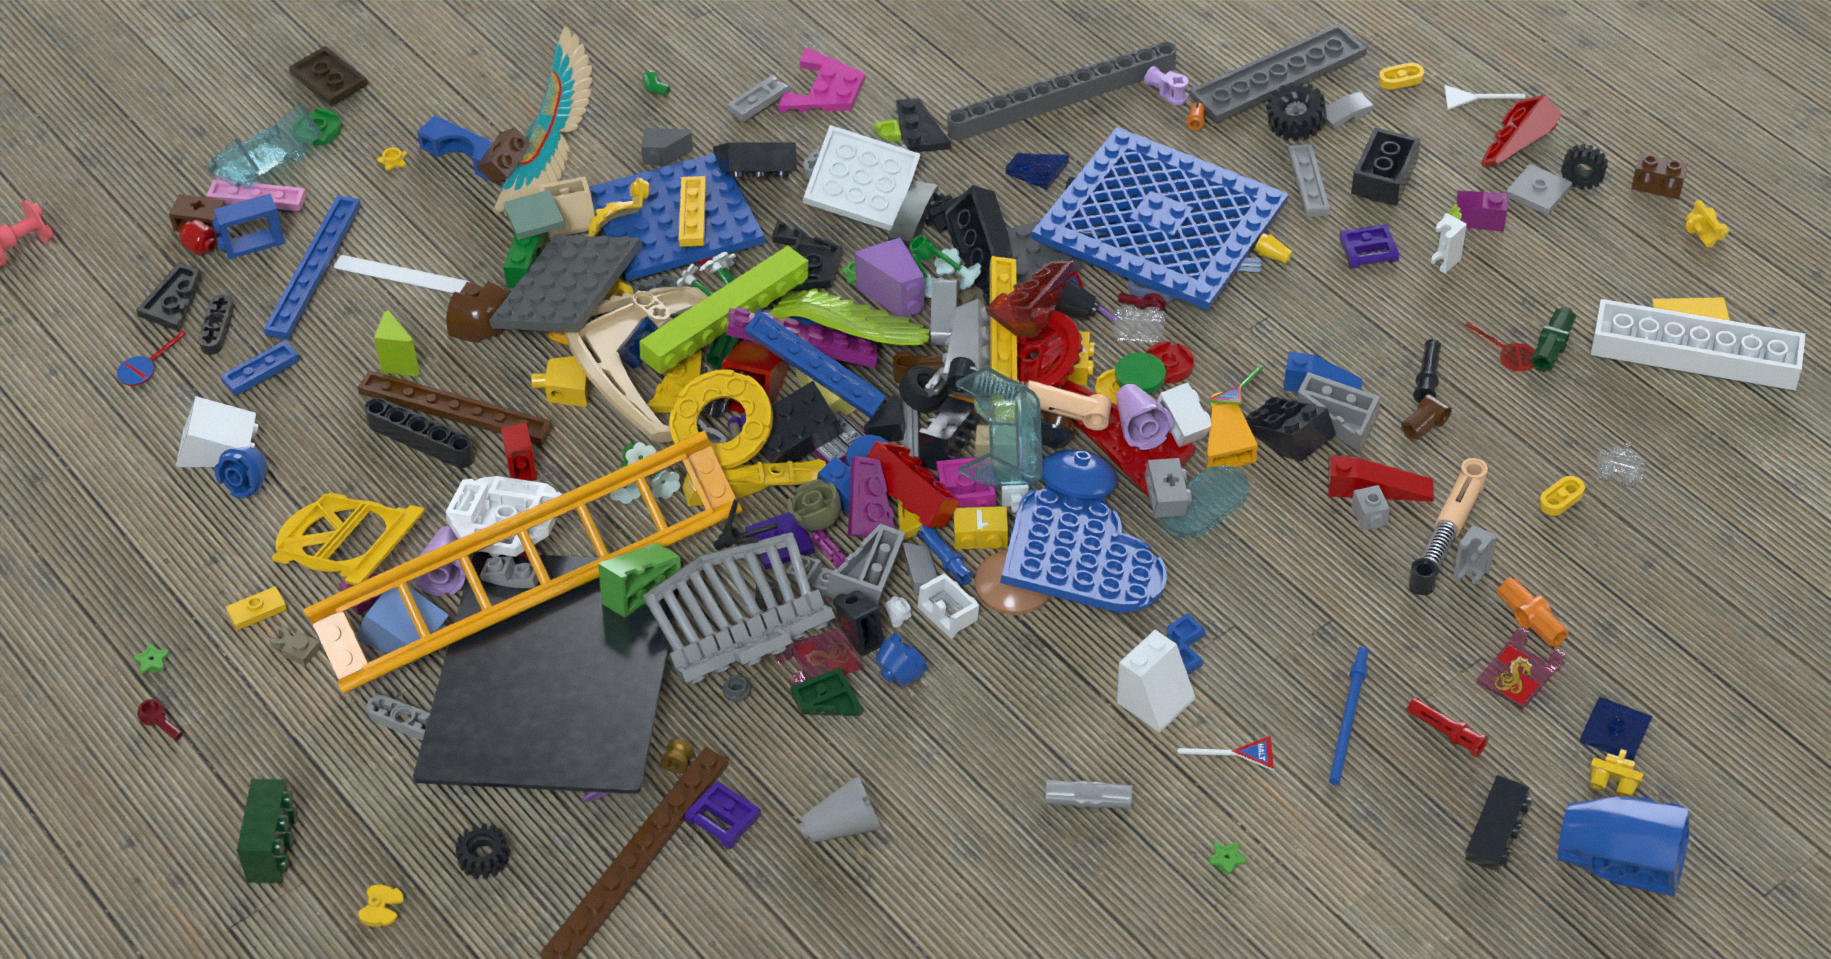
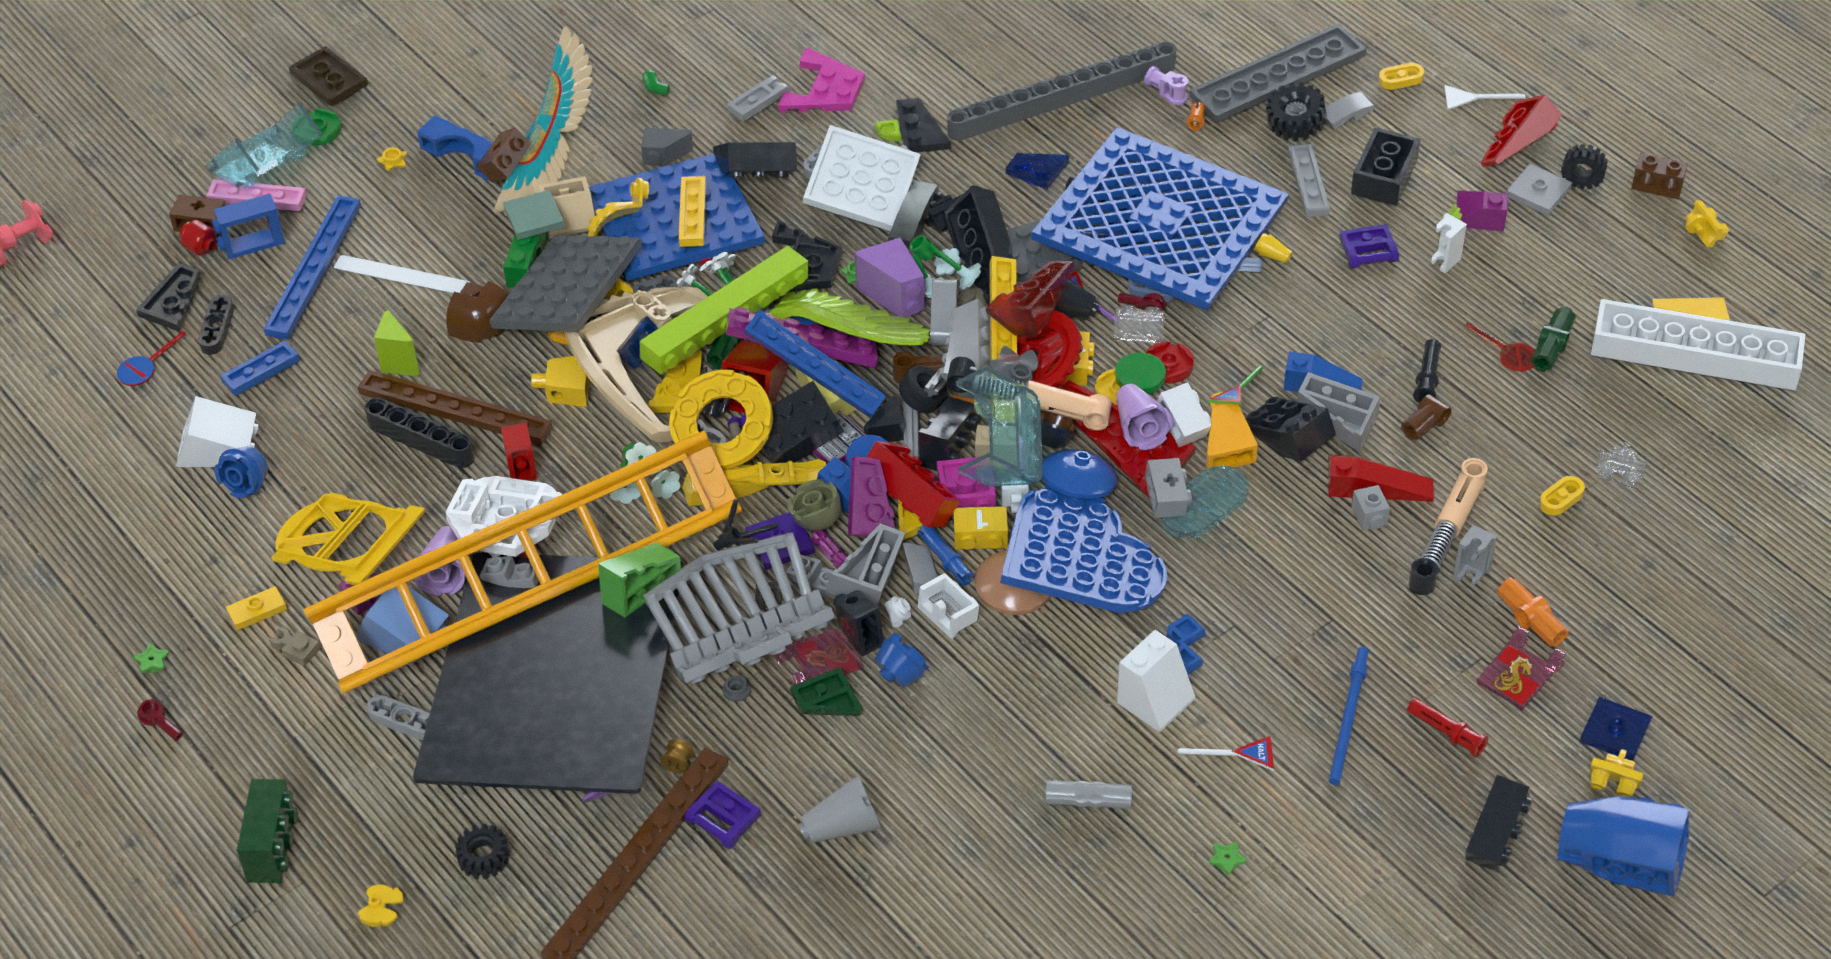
none -> dark grey plate [989,346,1038,385]

